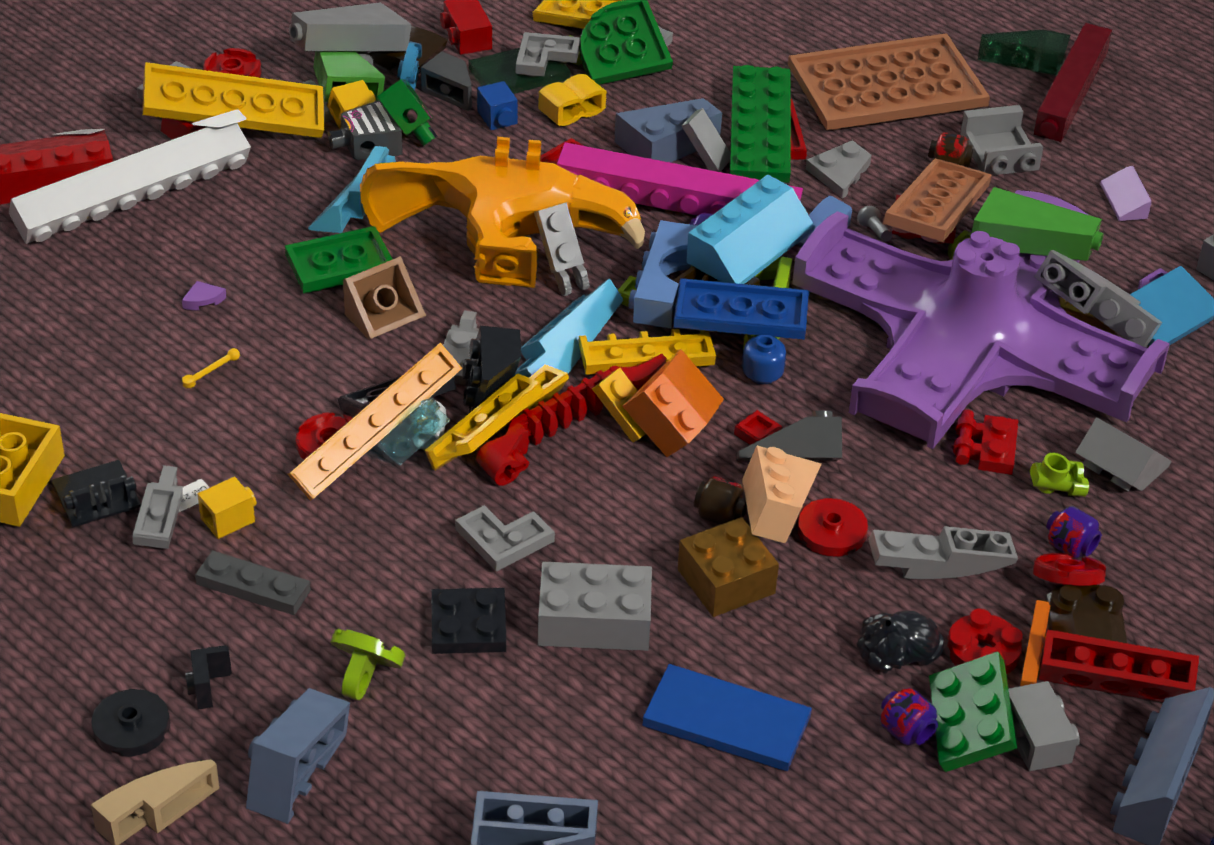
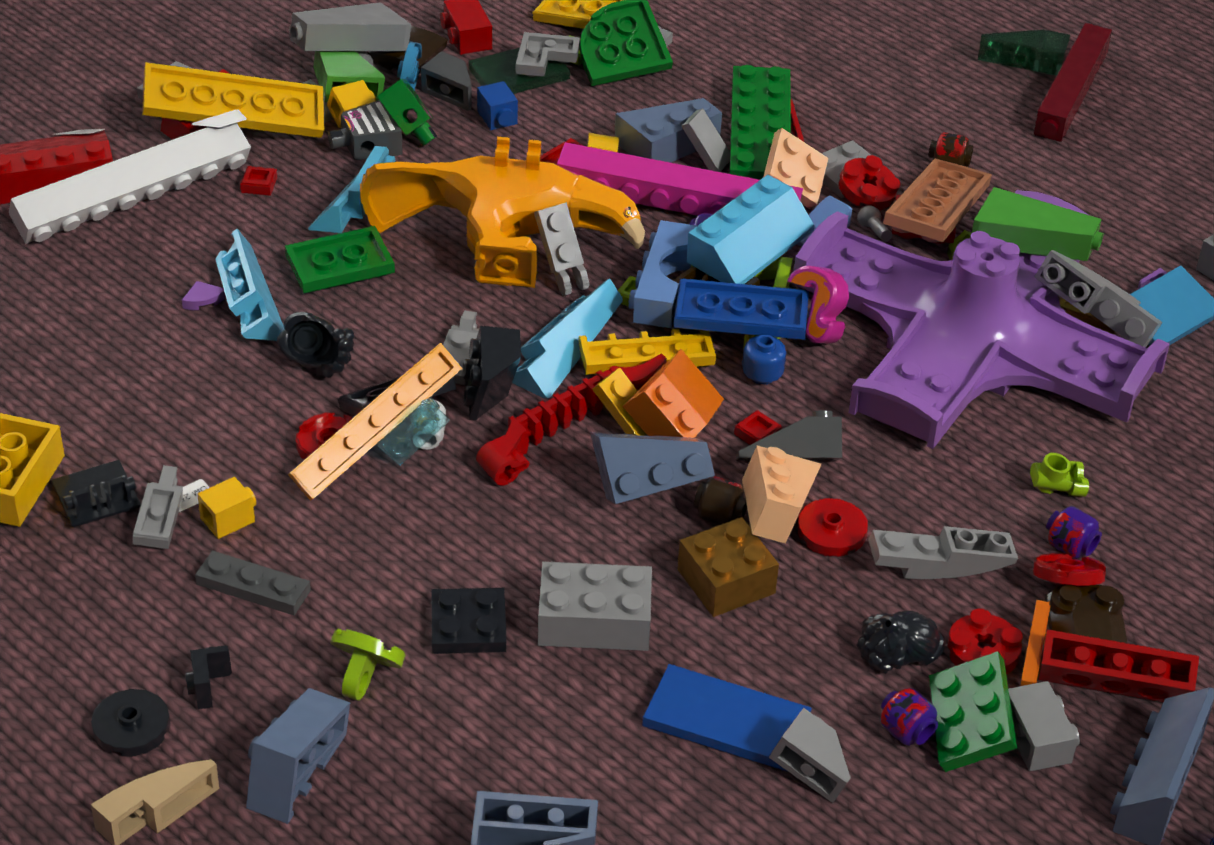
yellow hinge [182,348,240,388] -> none
red plate [203,48,262,78] -> none
medium nougat slope [343,256,426,340] -> none
yellow wedge [425,364,569,471] -> none
light grey plate [455,505,555,572] -> none
yellow brick [538,74,607,126] -> none
nougat plate [788,33,990,130] -> none
red plate [953,410,1018,475] -> none
light grey panel [960,105,1043,175] -> none
light grey slope [1075,417,1172,491] -> none
lavender slope [1100,166,1151,221] -> none
none -> medium azure wedge [215,229,284,341]
none -> red tile [240,166,278,196]
none -> black hair [277,312,354,378]
none -> yellow slope [587,133,619,152]
none -> sand blue wedge [590,432,715,504]
none -> light nougat plate [763,128,828,209]
none -> light grey slope [769,708,850,803]
none -> dark pink animal [787,266,849,344]
none -> red plate [838,155,901,210]

